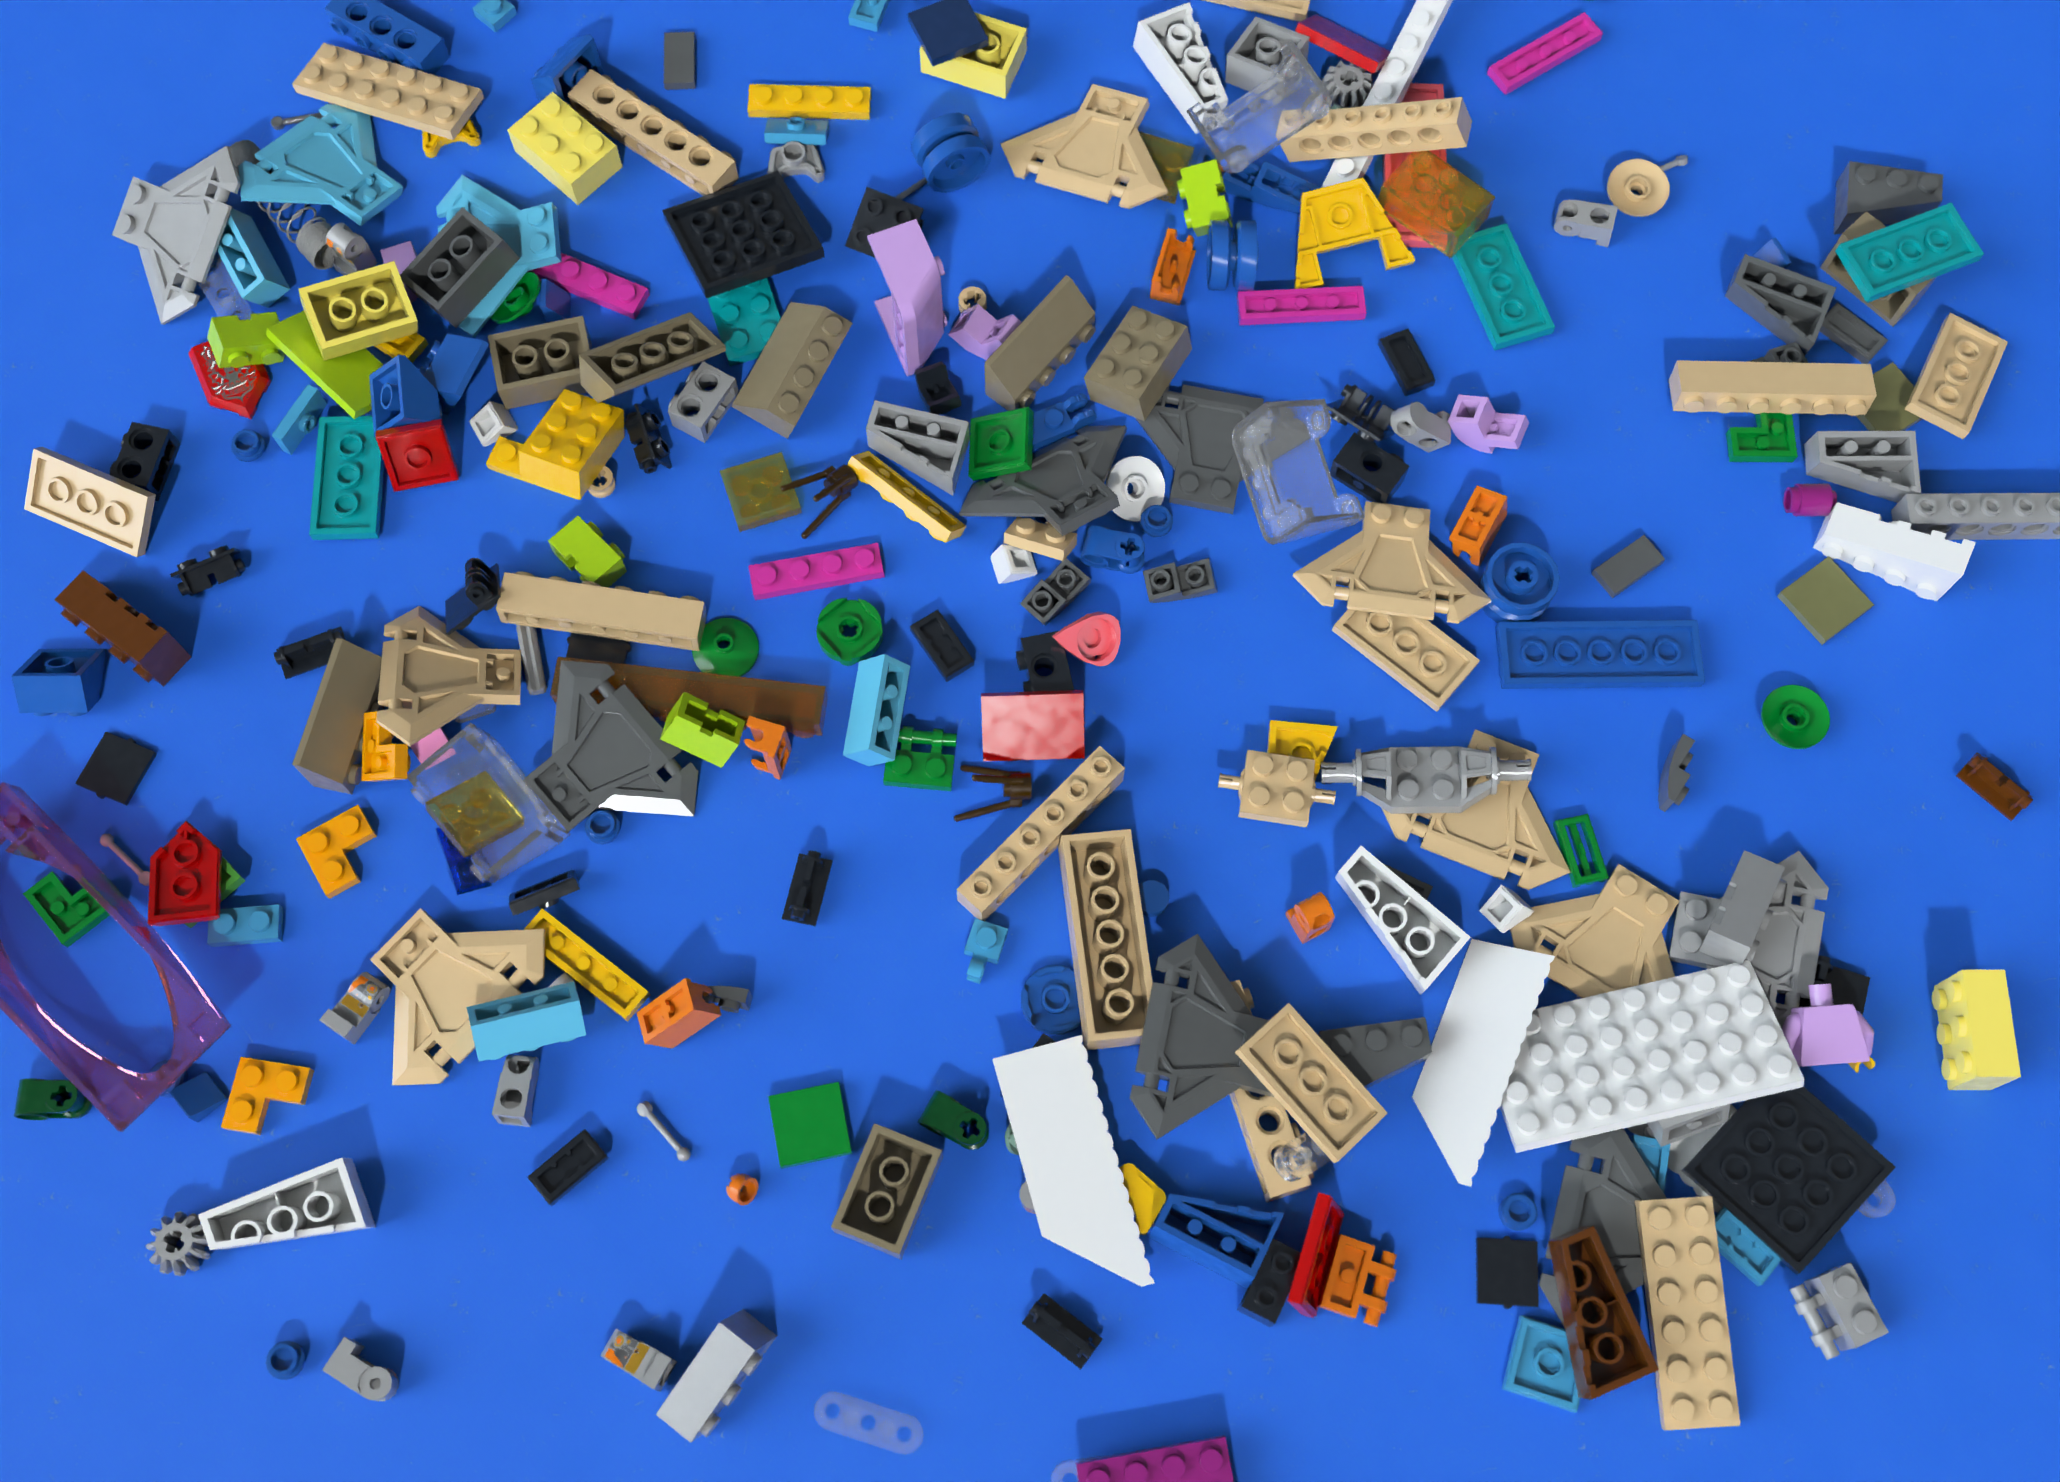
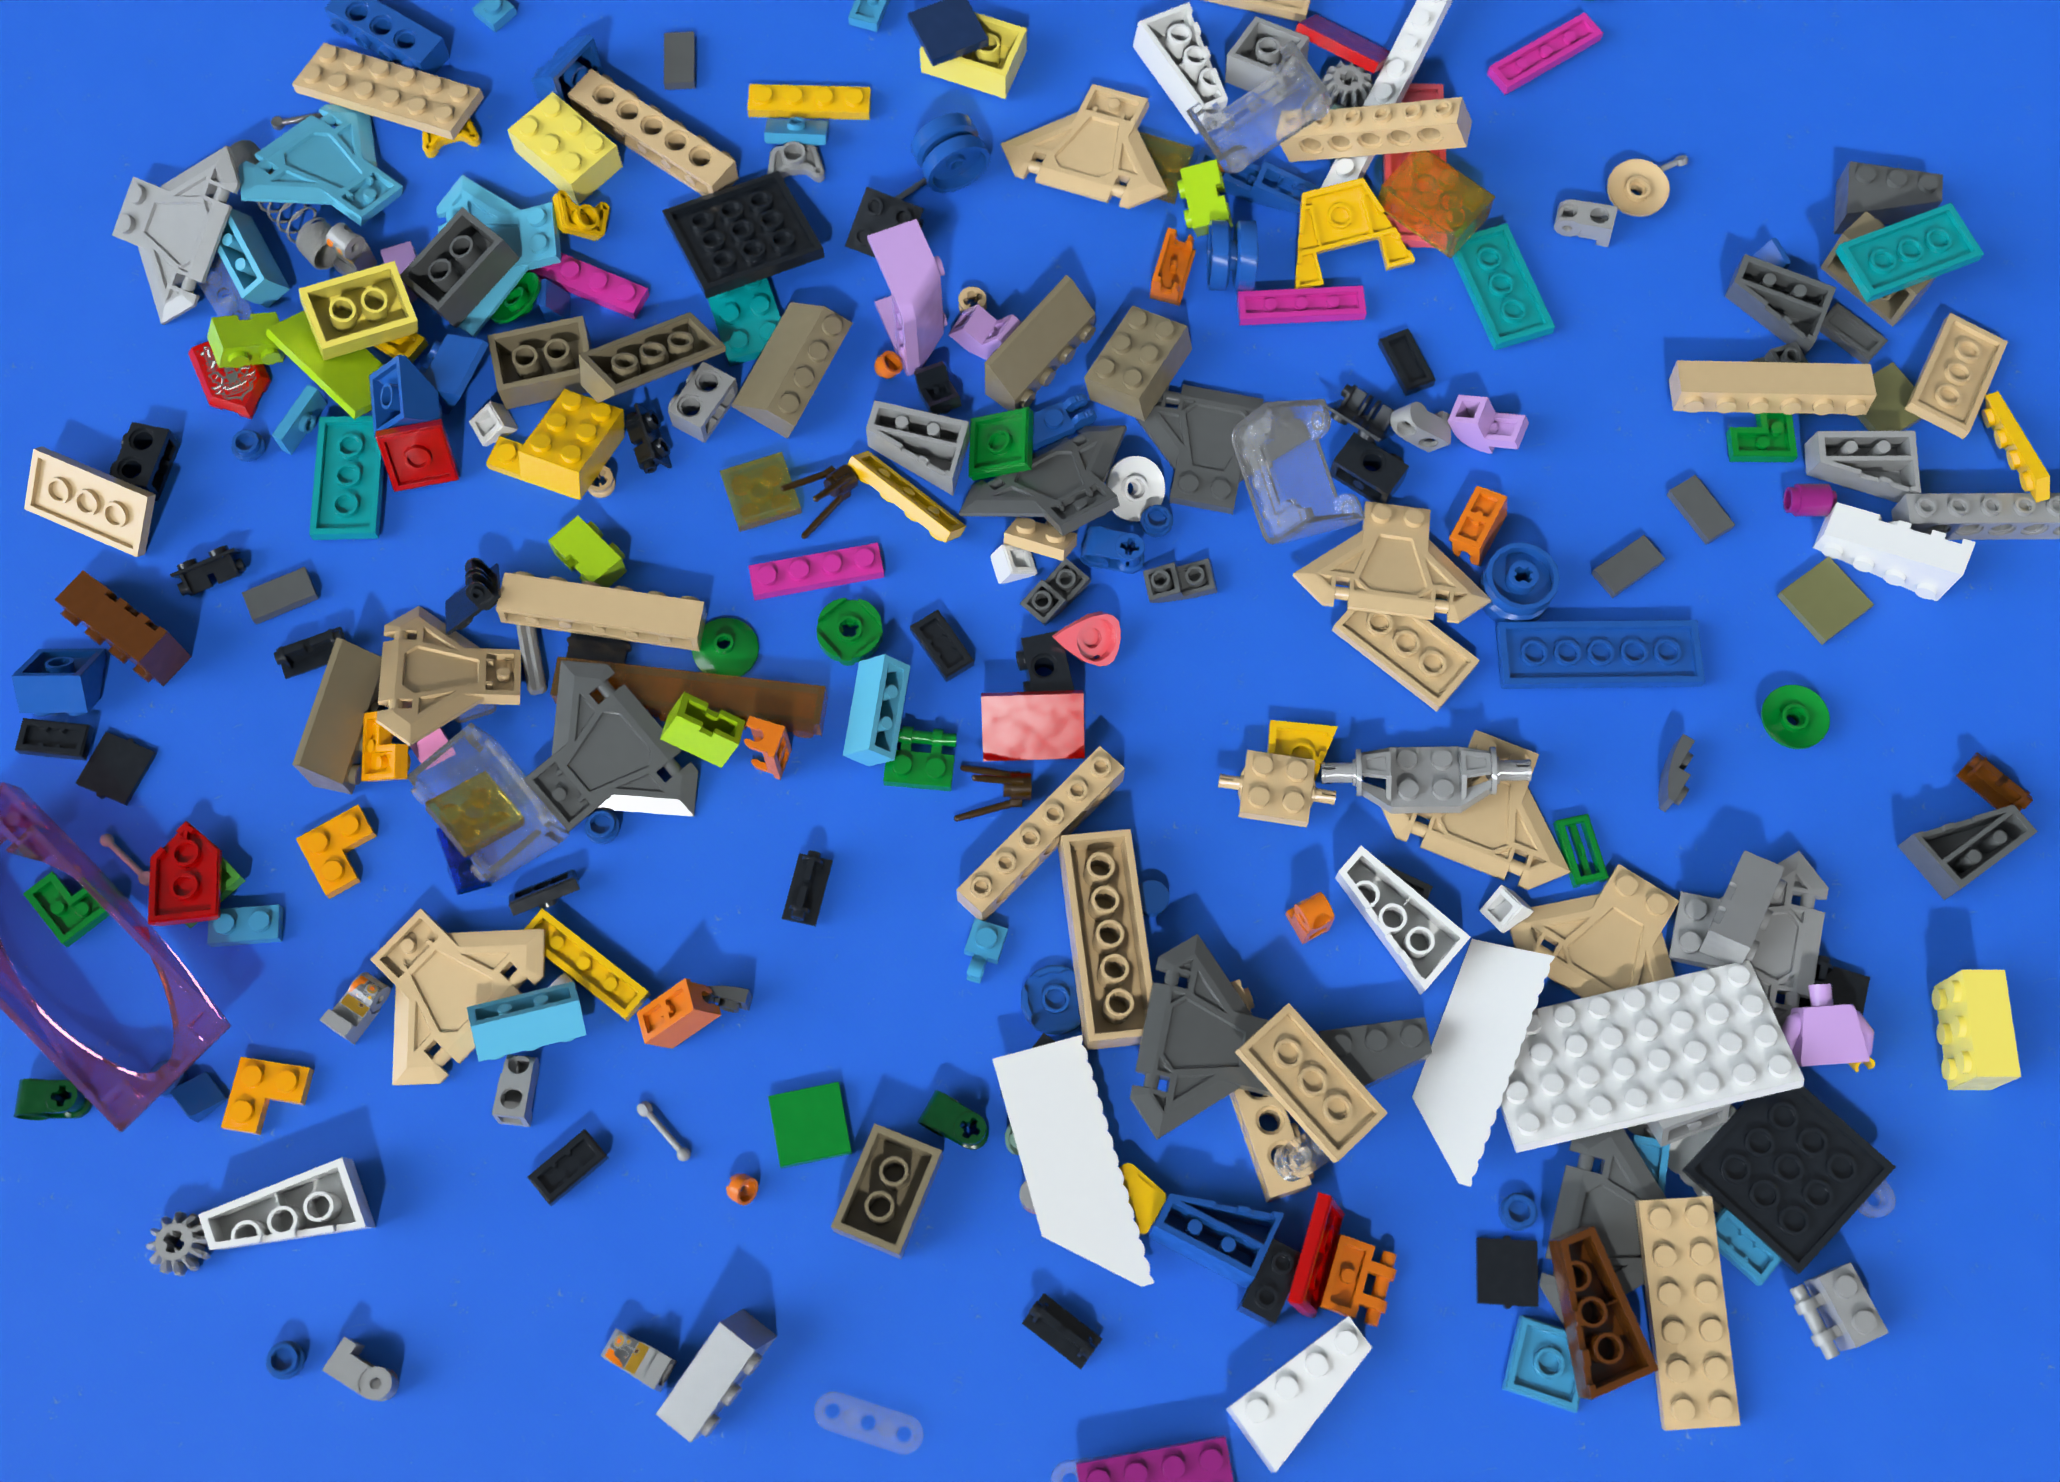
none -> black plate [15,718,94,761]
none -> dark grey tile [242,567,319,625]
none -> yellow piece [552,190,610,241]
none -> orange hinge [874,350,903,379]
none -> white wedge [1226,1316,1372,1473]
none -> dark grey tile [1667,475,1735,545]
none -> dark grey wedge [1898,805,2038,900]
none -> yellow plate [1981,391,2050,503]

